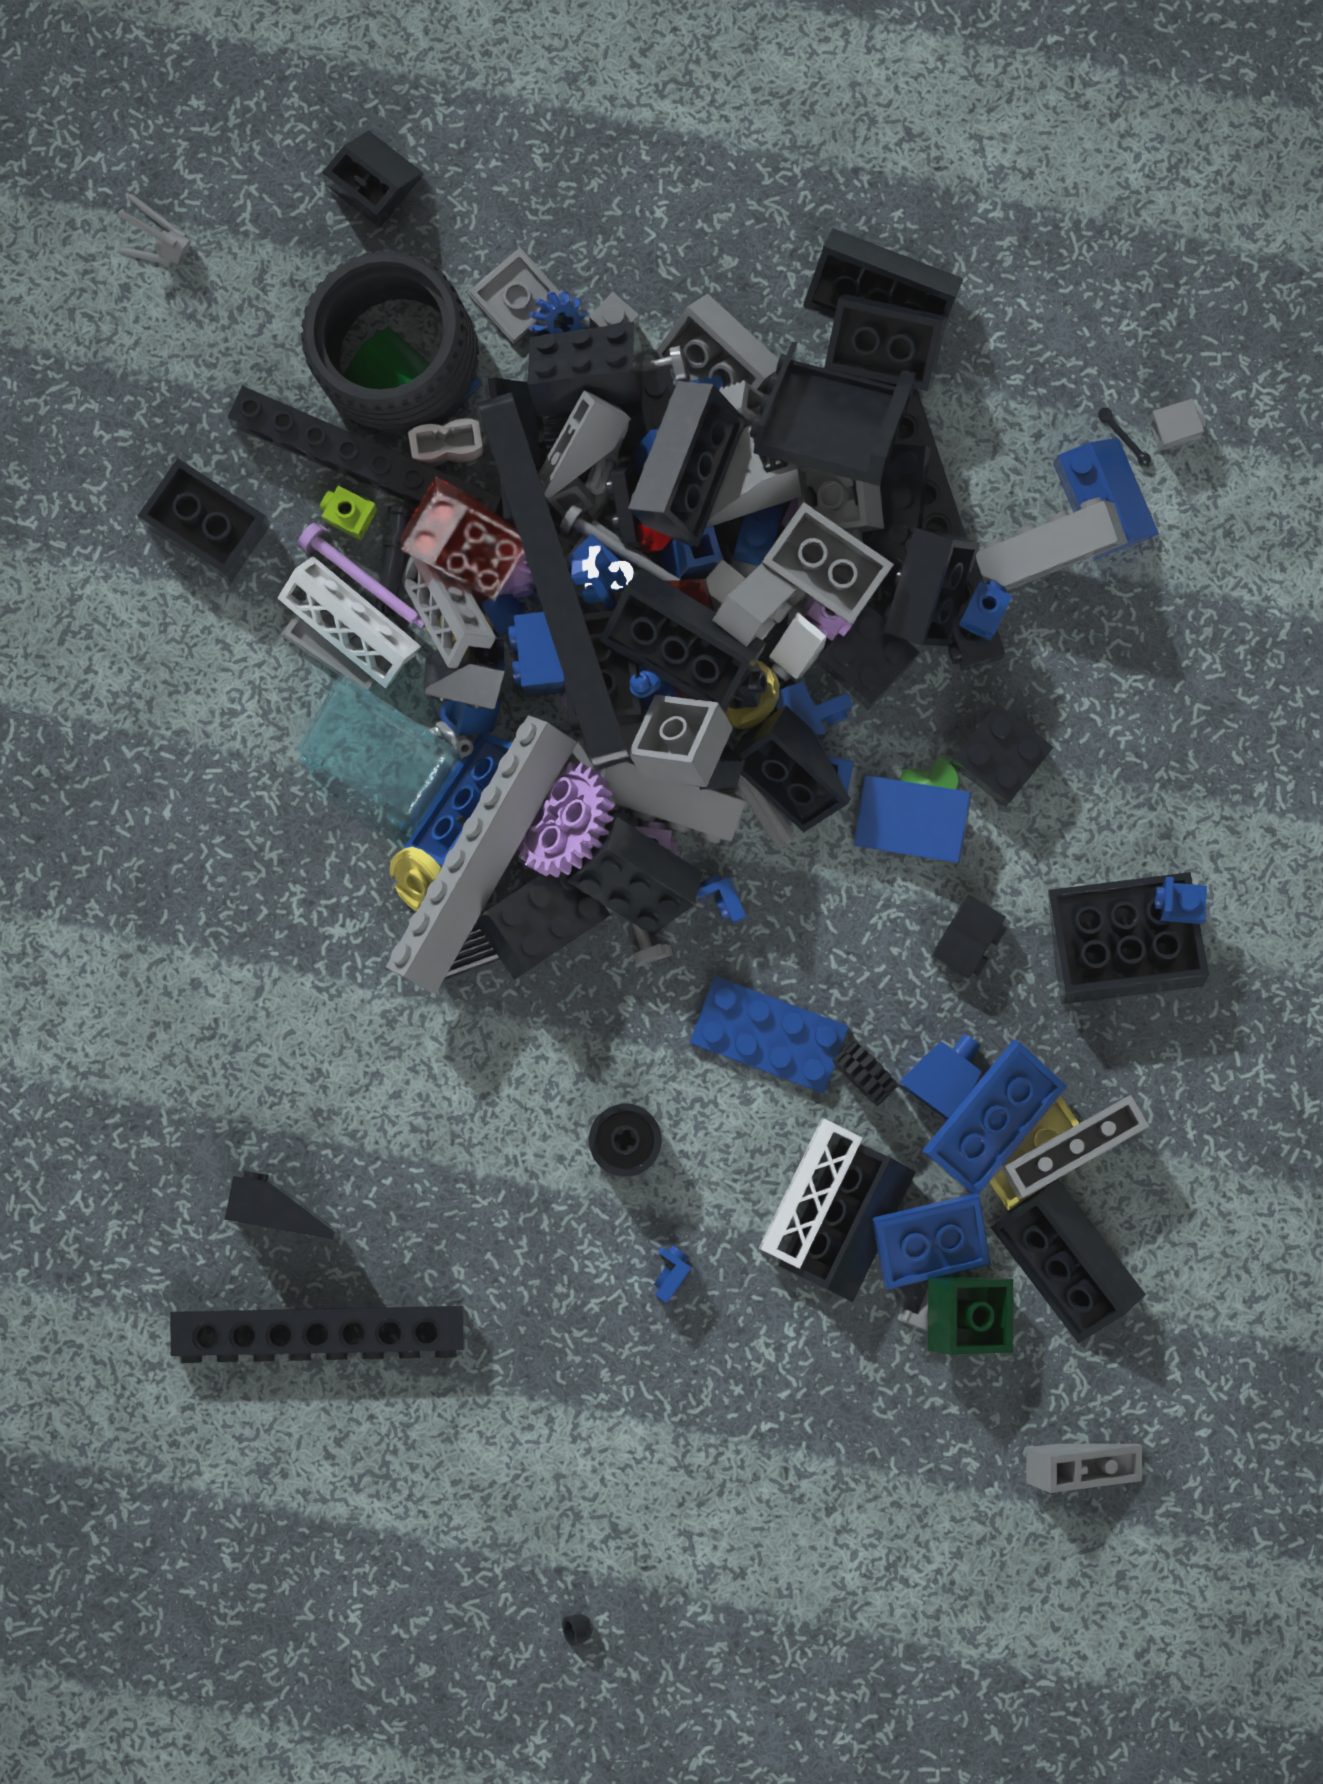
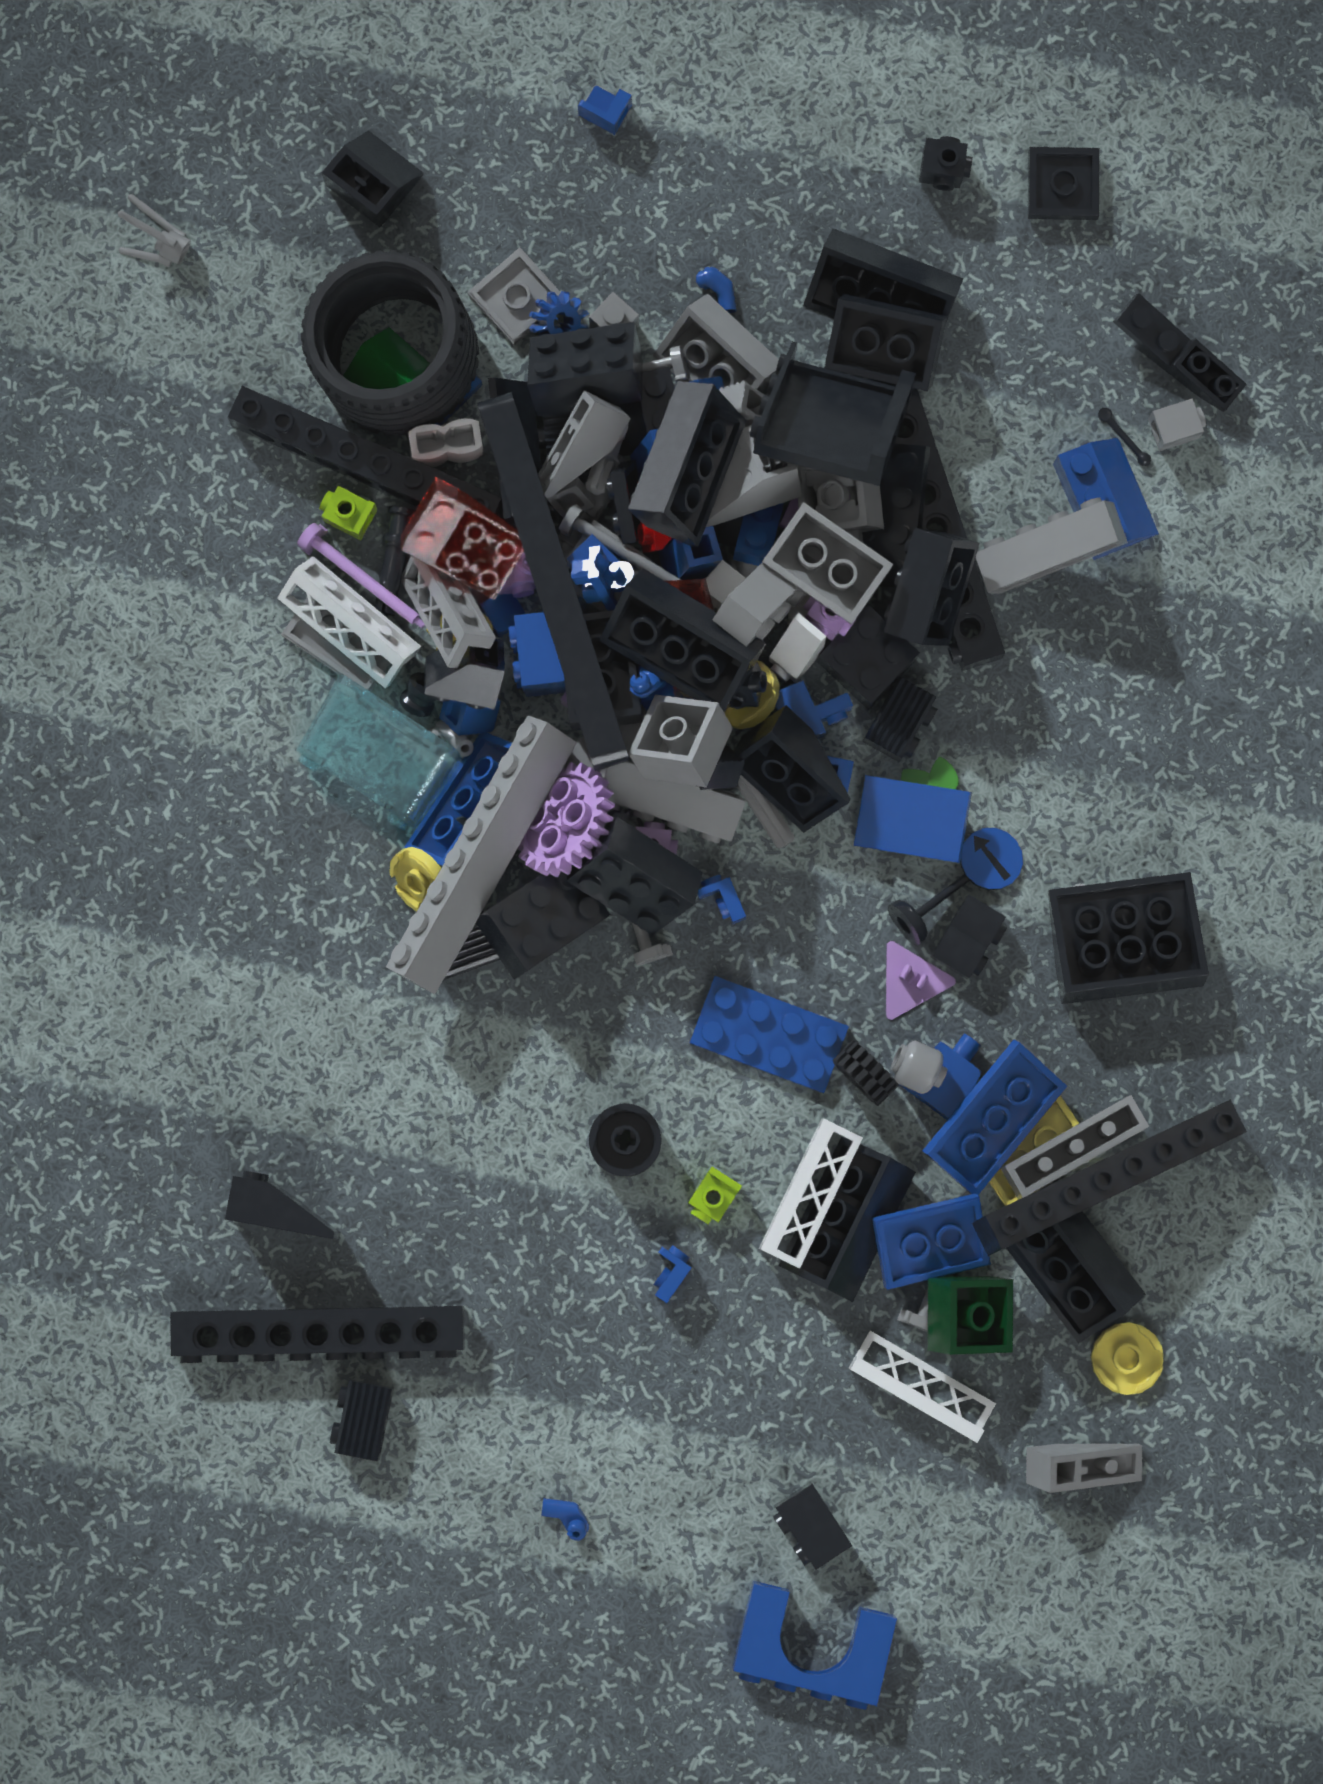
black brick [137,458,271,583] -> none
black hinge [562,1614,593,1646] -> none
black brick [950,703,1054,808] -> none
blue brick [958,580,1012,641] -> none
blue bracket [1155,877,1207,924] -> none
none -> black brick [330,1379,394,1461]
none -> black wheel [399,672,436,717]
none -> blue arm [541,1498,589,1541]
none -> blue panel [578,86,632,135]
none -> lime brick [688,1166,742,1224]
none -> blue arm [696,267,737,313]
none -> blue arch [733,1581,897,1710]
none -> black brick [773,1481,852,1570]
none -> white fence [849,1331,996,1443]
none -> black brick [863,676,938,763]
none -> lavender piece [886,941,956,1020]
none -> piece [888,828,1023,946]
none -> light grey head [890,1040,947,1094]
none -> black brick [919,136,973,191]
none -> black brick [972,1099,1247,1256]
none -> black plate [1028,147,1099,220]
none -> light yellow tile [1091,1322,1164,1395]
none -> black slope [1113,293,1247,412]

